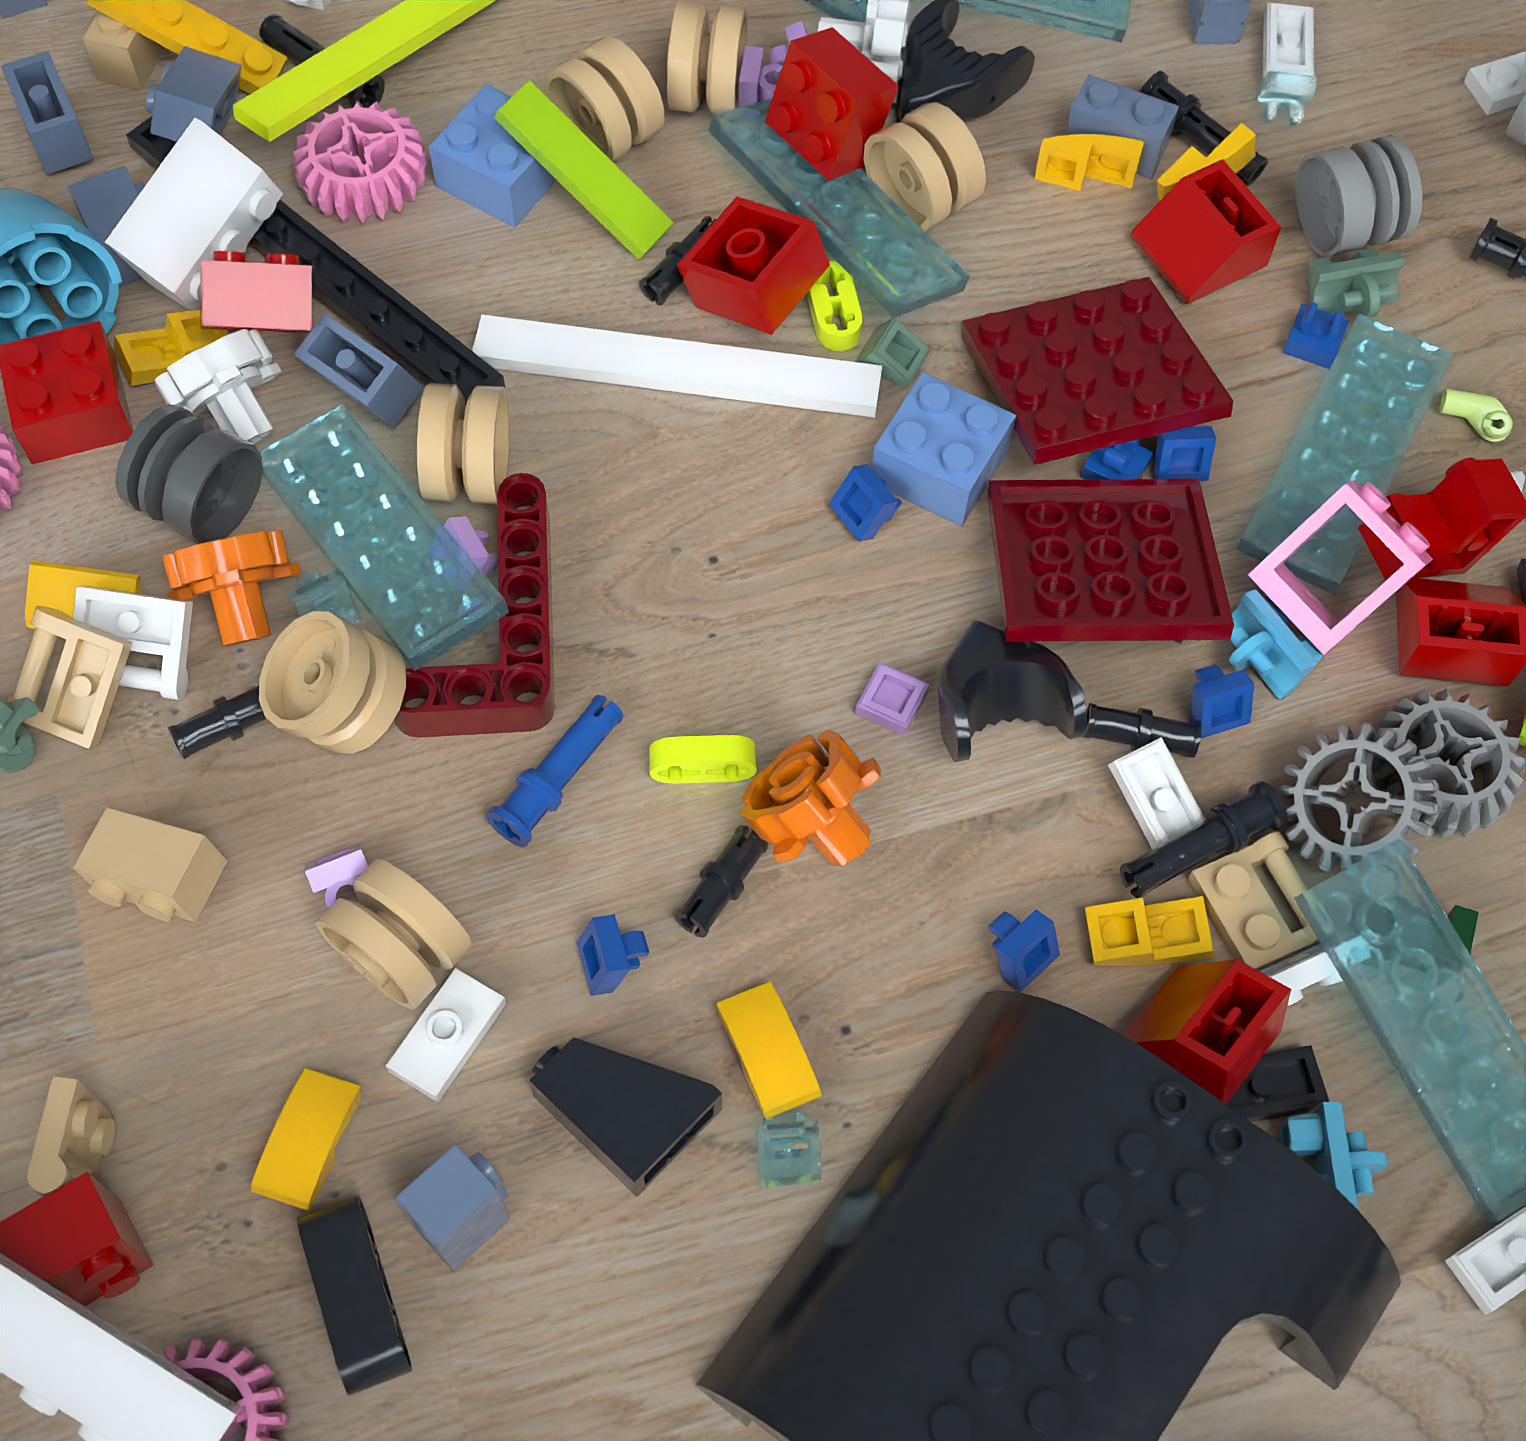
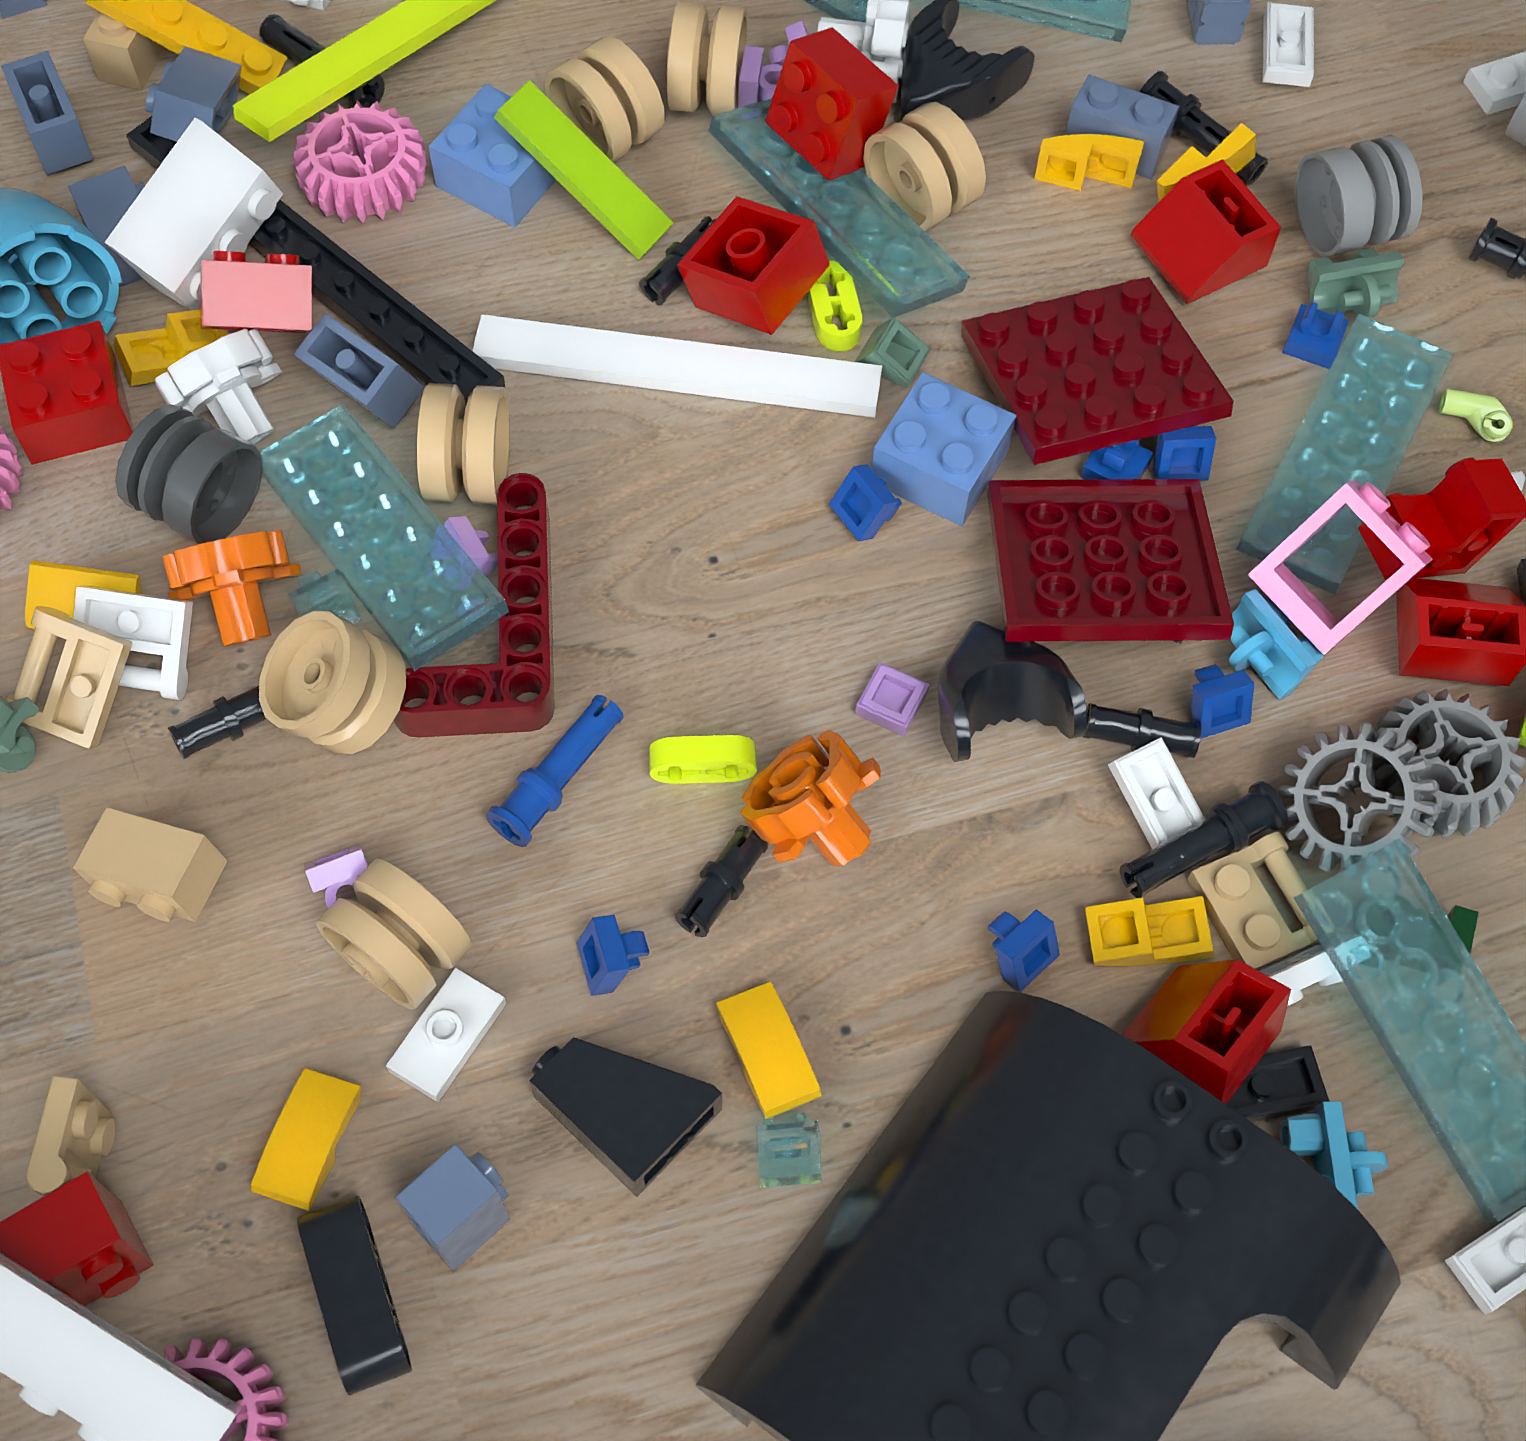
clear light blue tile [1257,71,1317,126] -> none

